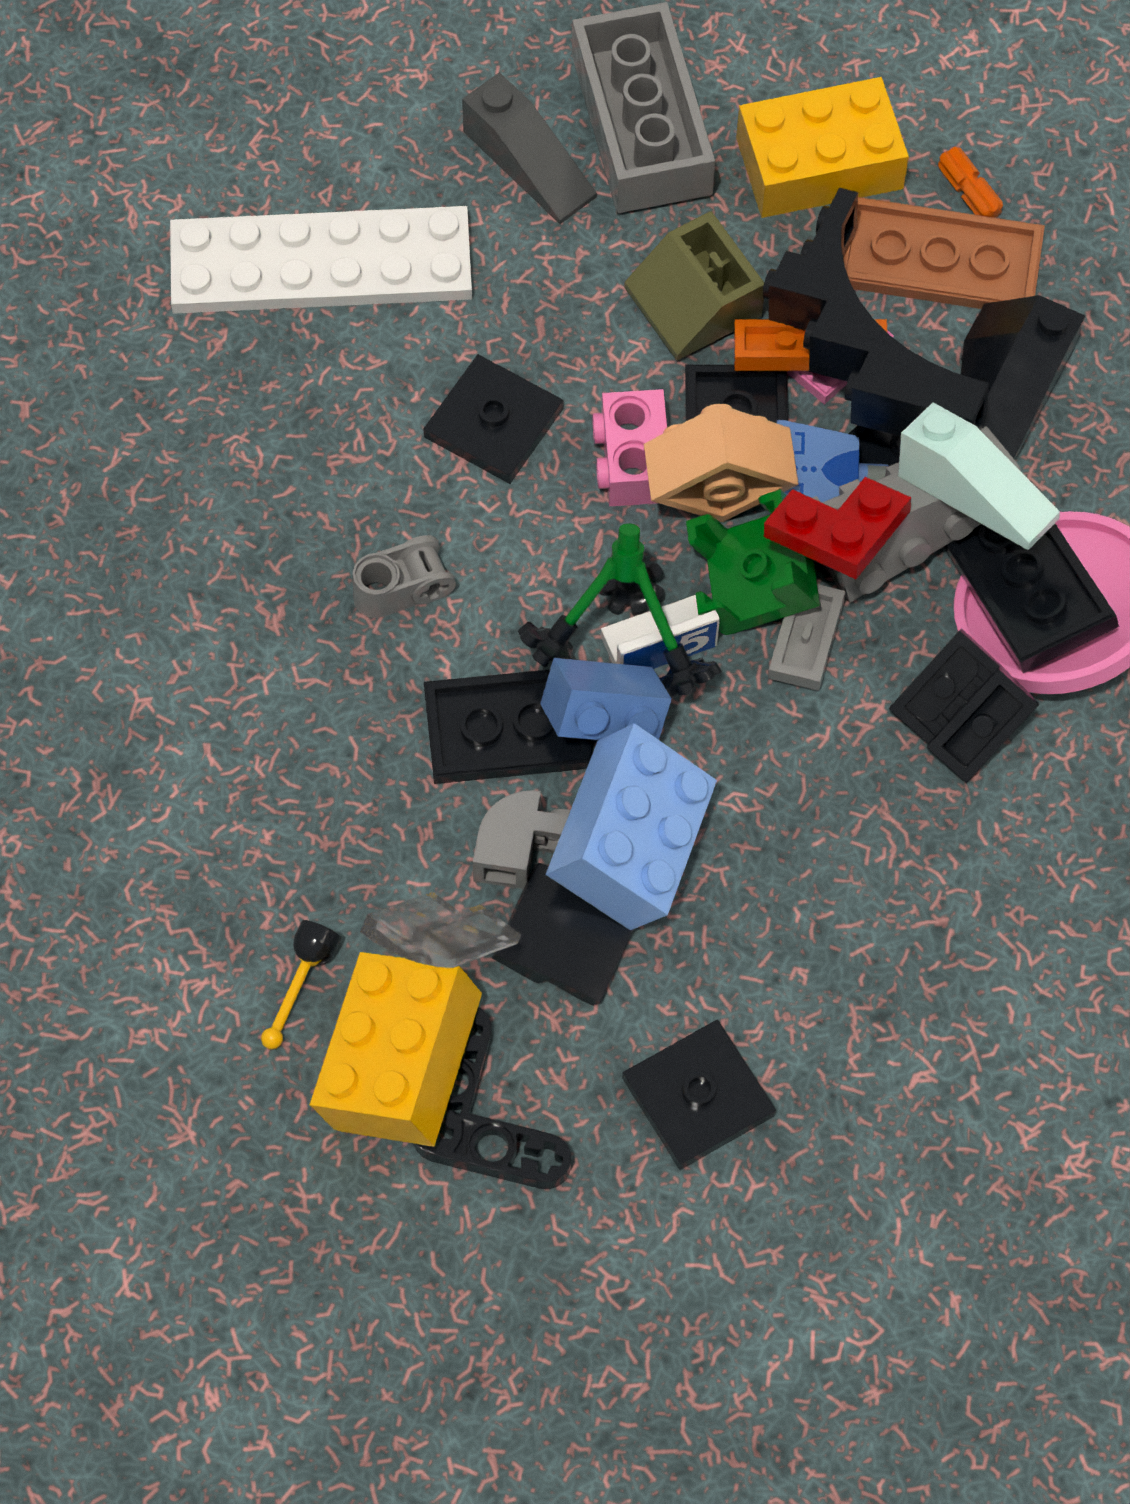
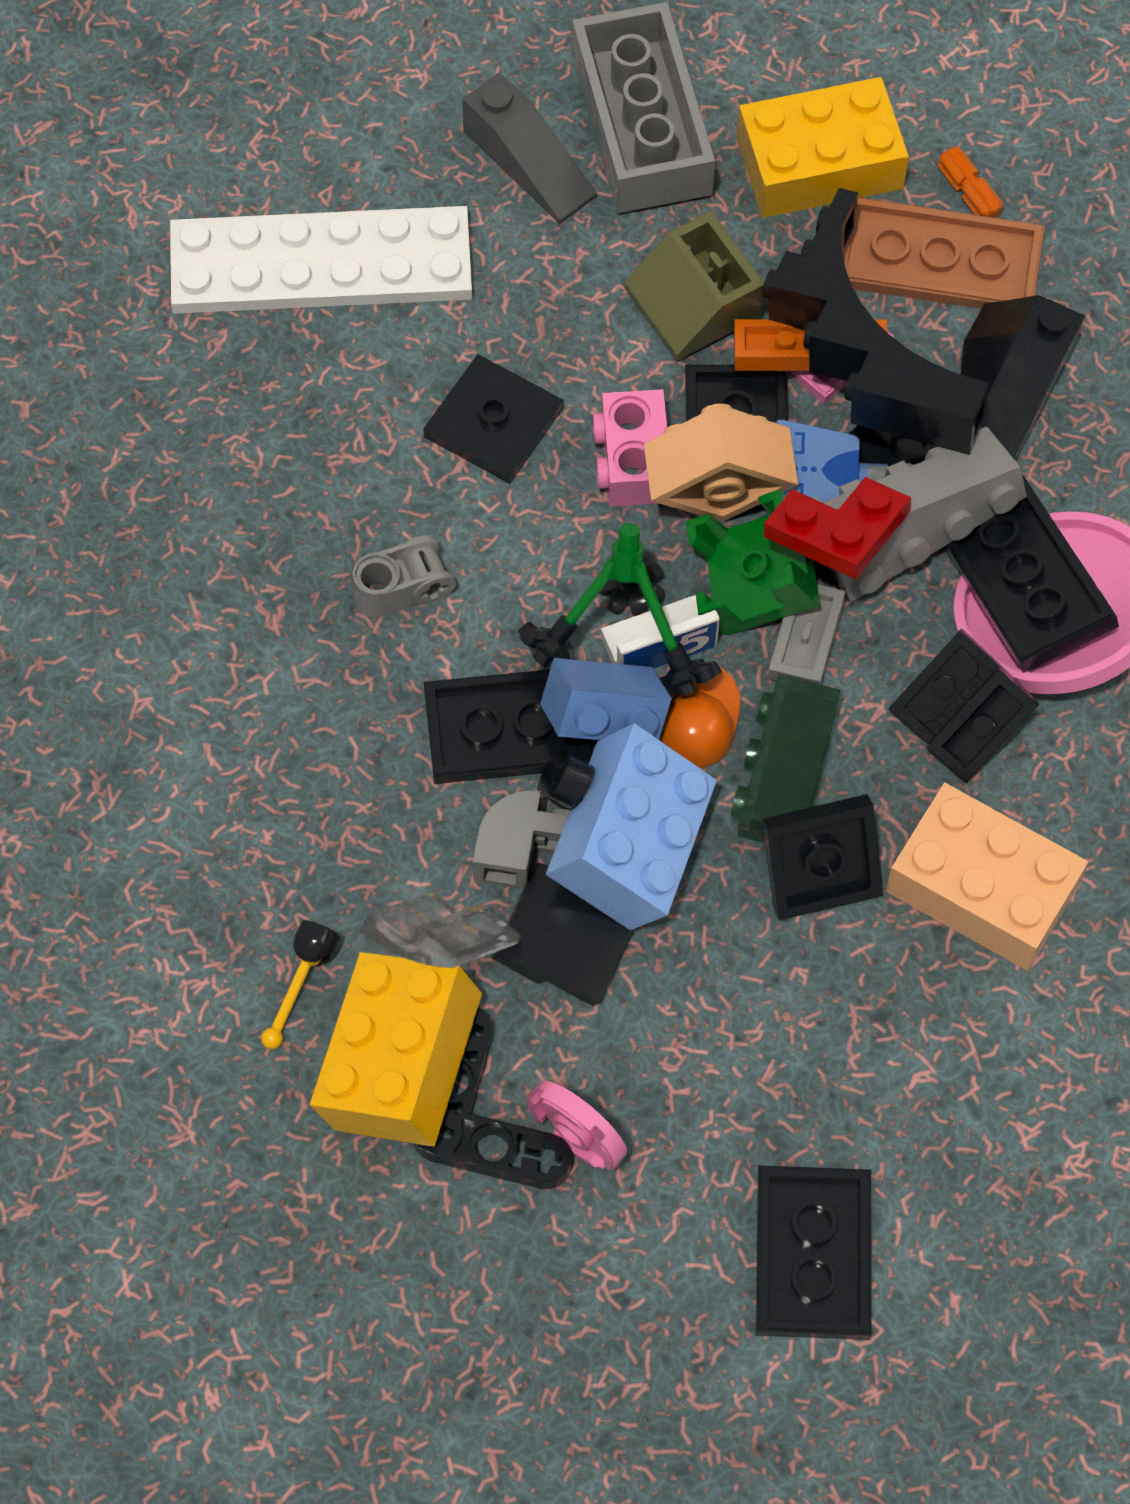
black plate [622,1019,776,1170] -> none
light aqua slope [898,402,1060,550] -> none
none -> bright pink tile [527,1080,627,1170]
none -> black beam [537,748,594,810]
none -> orange cap [659,667,741,768]
none -> clear green brick [731,674,841,843]
none -> black tile [755,1165,871,1340]
none -> black plate [762,794,883,920]
none -> light nougat brick [886,782,1089,971]

